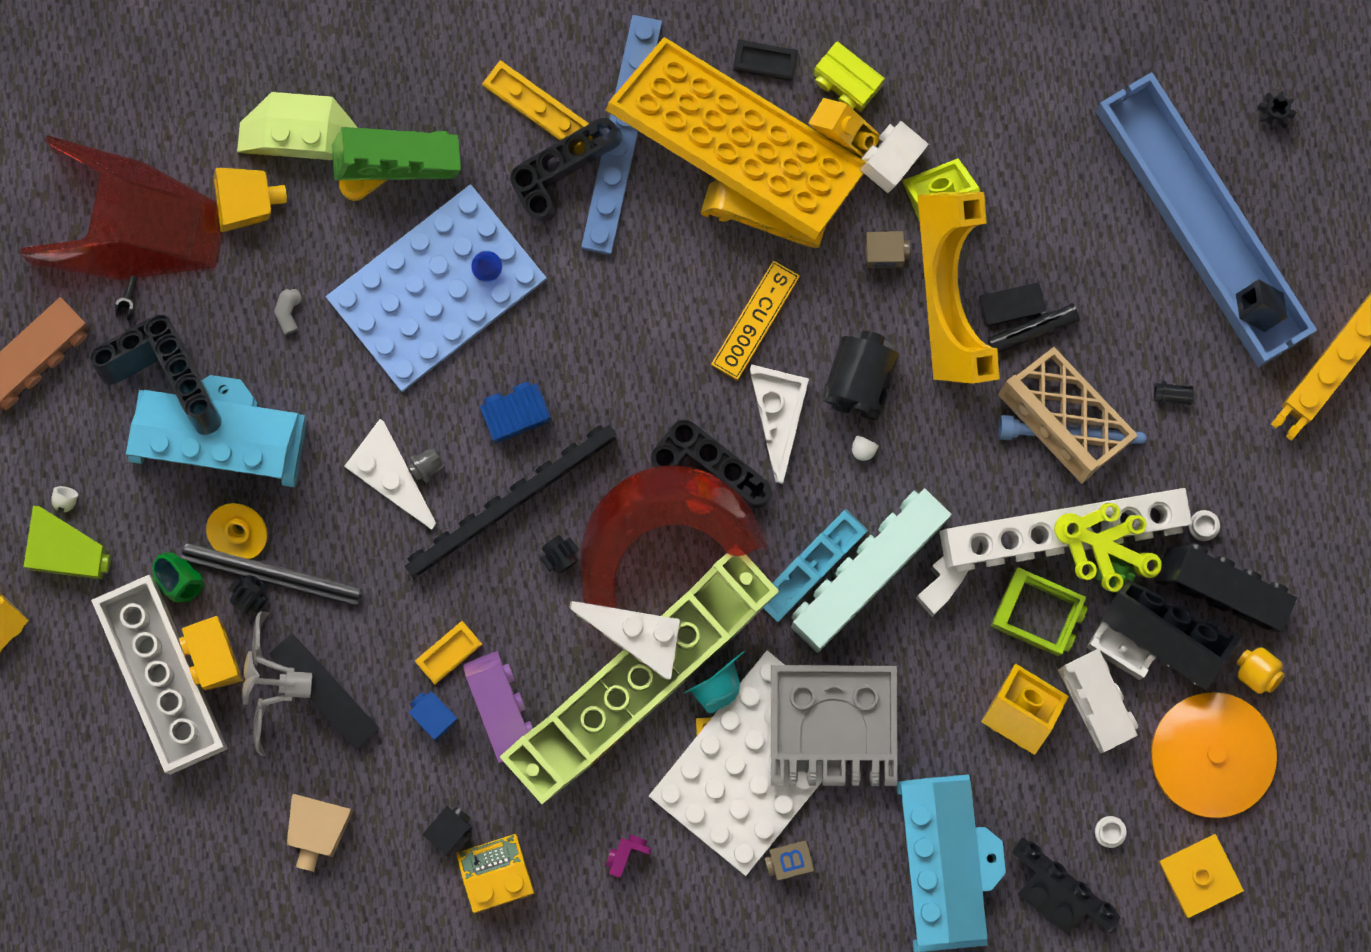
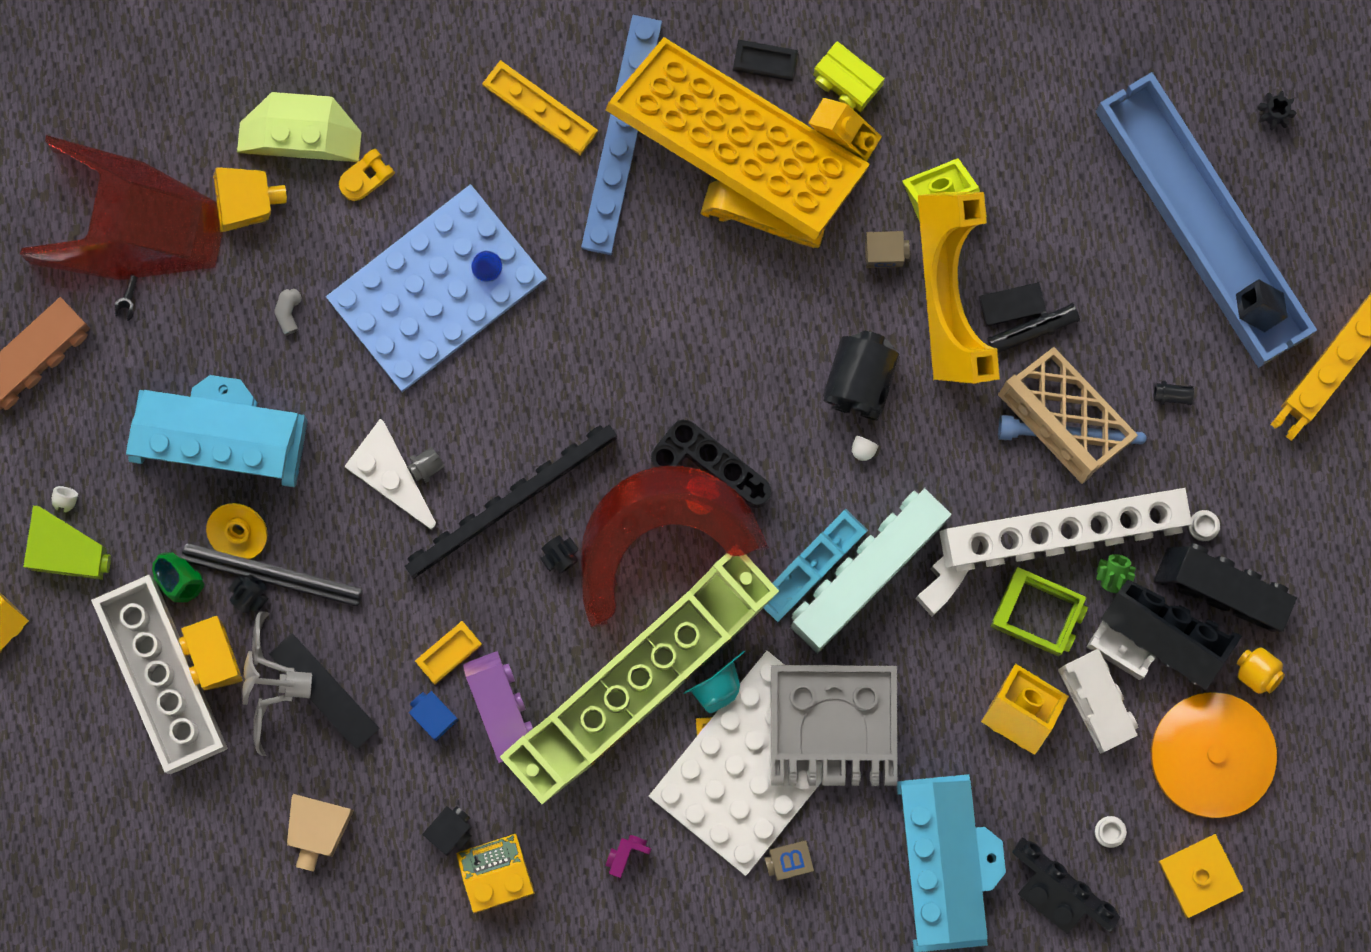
black beam [89,314,222,435] -> none
bright green wedge [332,127,461,180] -> none
blue brick [480,382,552,444] -> none
black beam [510,118,622,222] -> none
white wing [569,601,680,680] -> none
yellow tile [711,260,800,381] -> none
white wing [750,364,809,484] -> none
white brick [860,121,929,193] -> none
neon yellow plant [1054,503,1162,592] -> none

